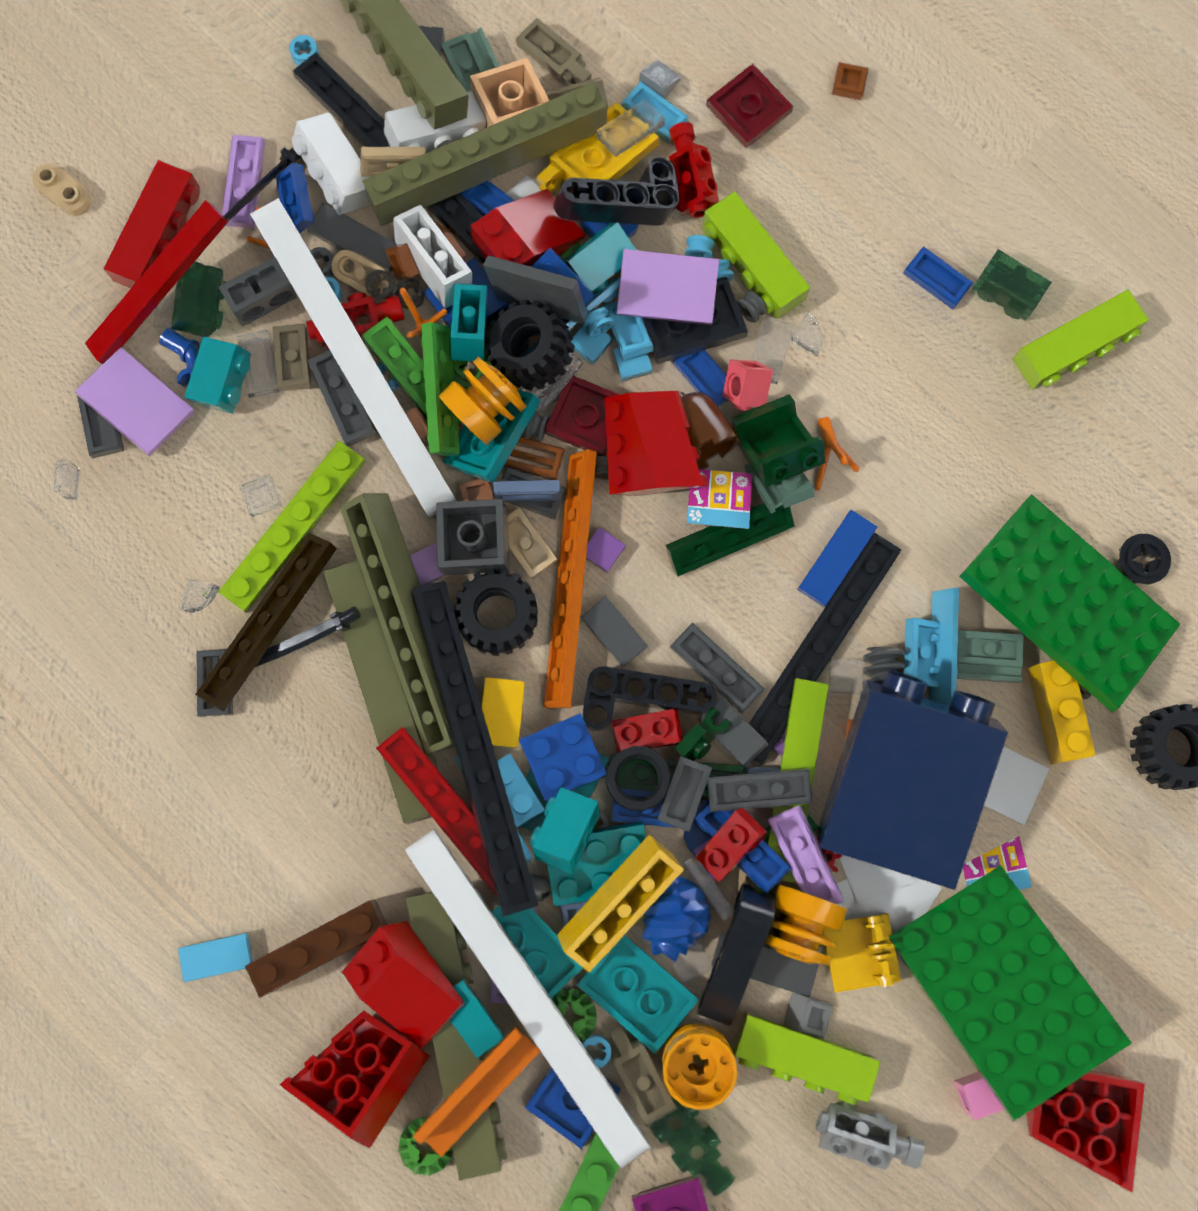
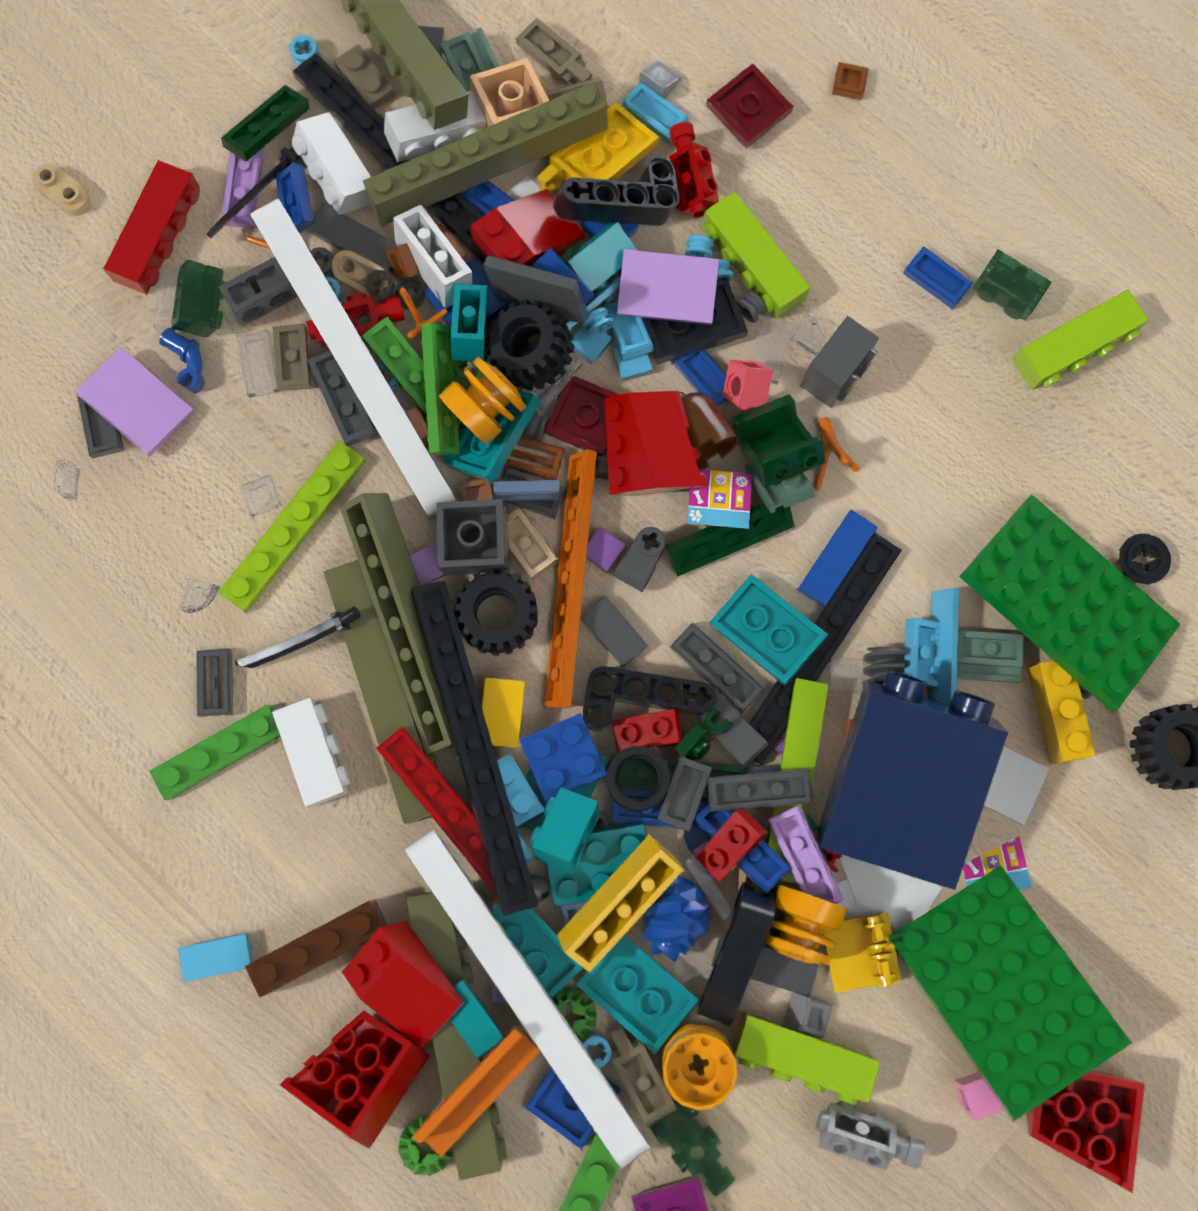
red tile [85,200,228,364] -> none
teal brick [184,336,251,414] -> none
dark brown plate [195,533,337,712] -> none
tan tile [360,147,425,177] -> none
clear tile [596,99,665,157] -> none
none -> bright green plate [149,704,281,801]
none -> dark green plate [221,85,310,162]
none -> white brick [272,698,351,808]
none -> dark tan plate [334,44,395,109]
none -> dark grey piece [613,527,665,592]
none -> teal plate [709,574,828,687]
none -> dark grey brick [800,315,879,408]

